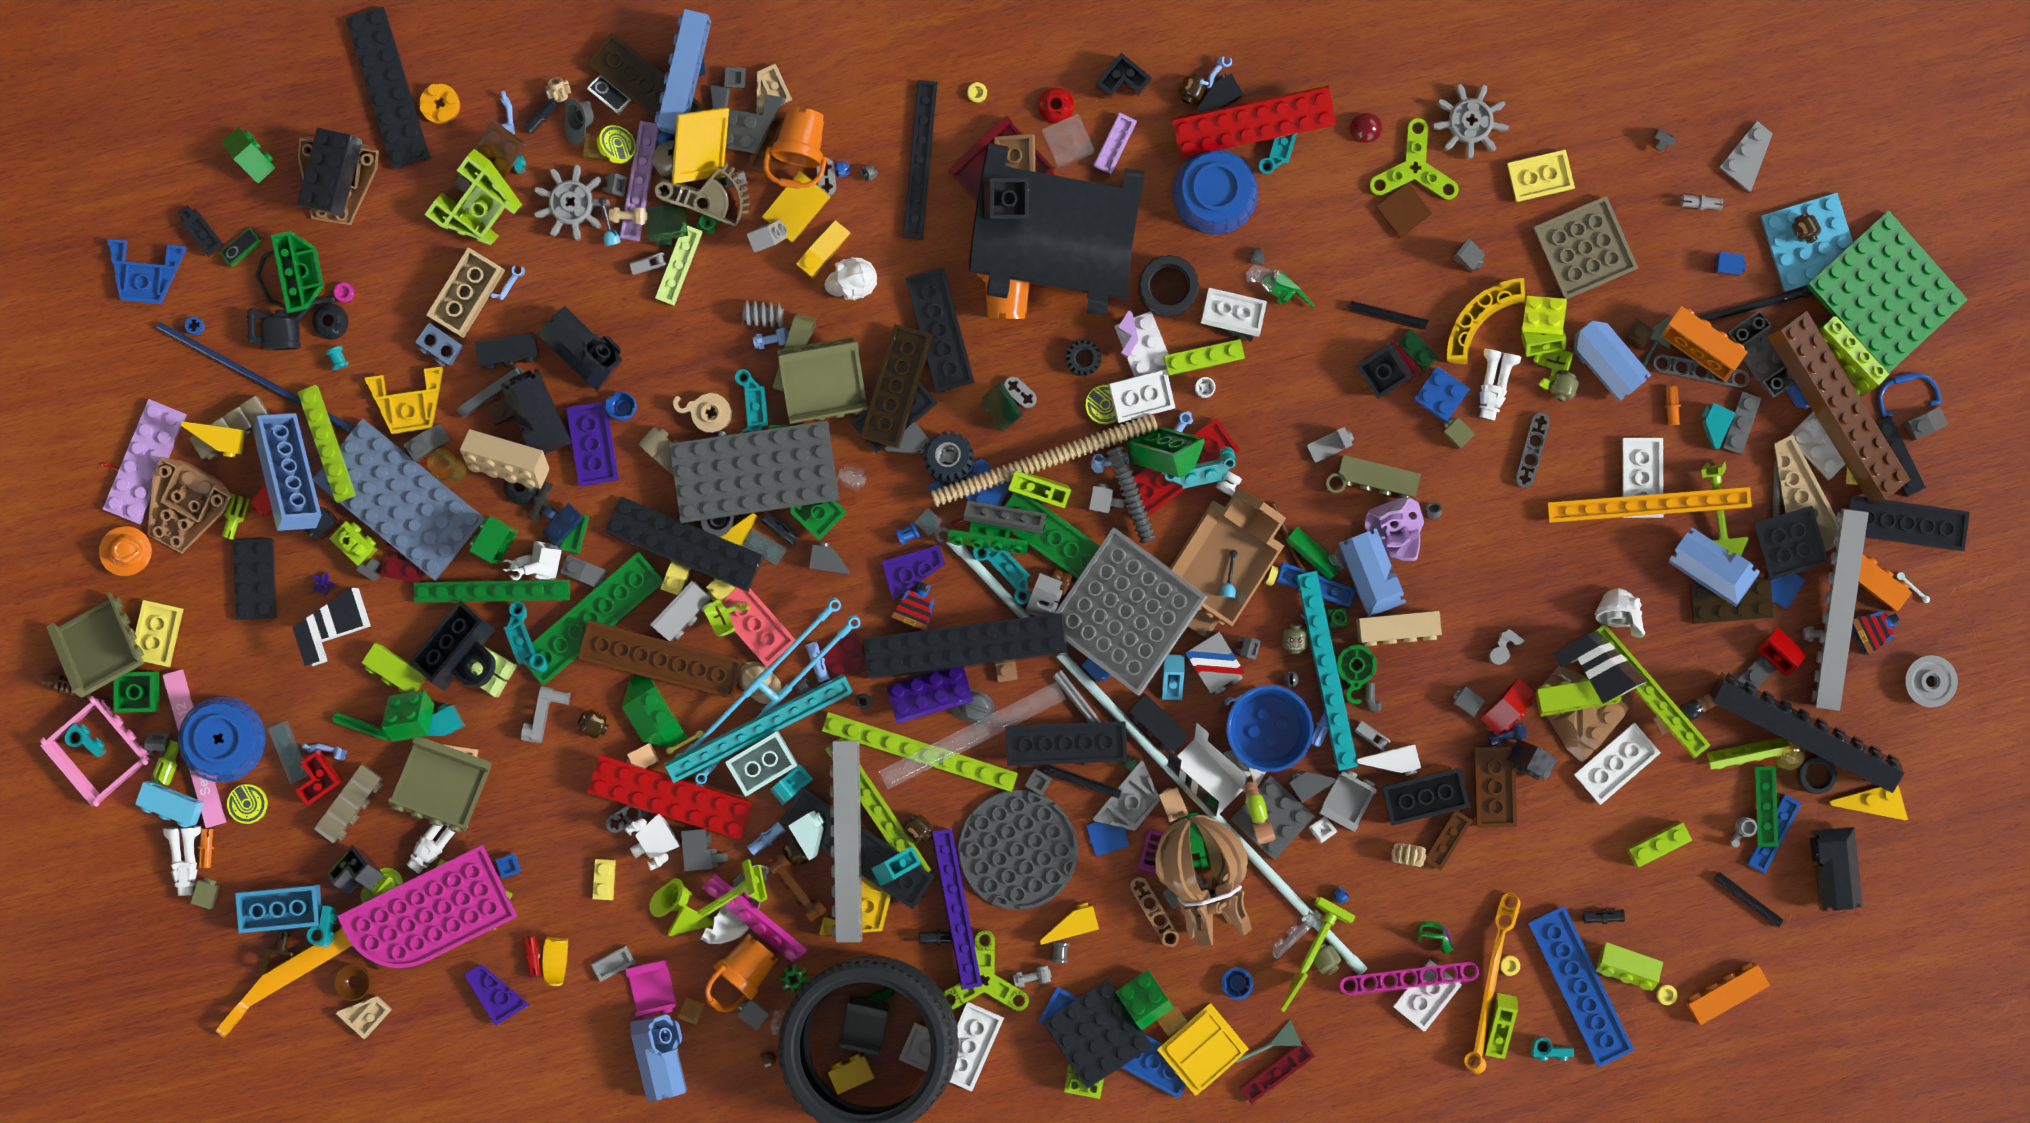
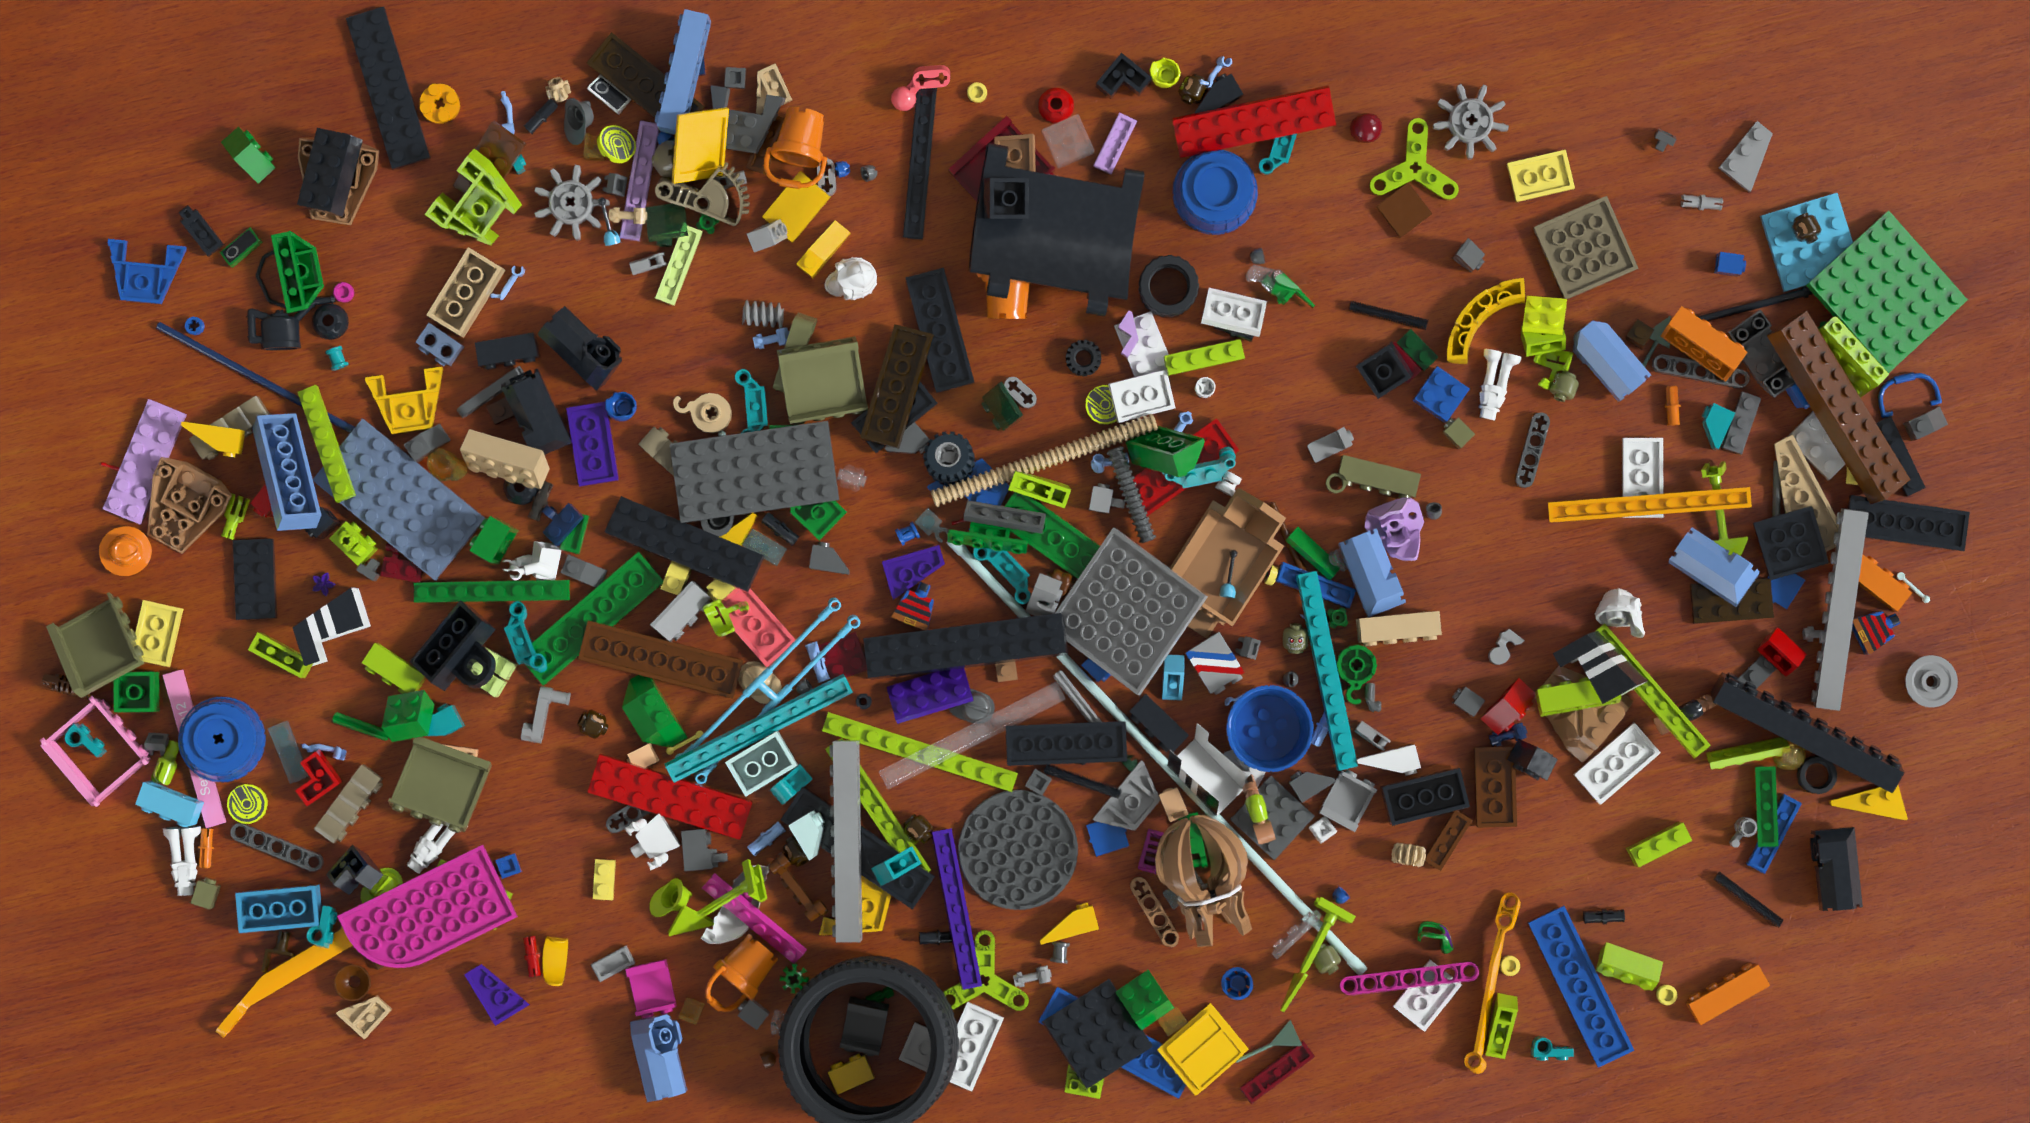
none -> dark grey beam [230,823,324,871]
none -> lime brick [248,632,313,678]
none -> coral beam [891,65,951,111]
none -> neon yellow hair [1149,58,1181,88]

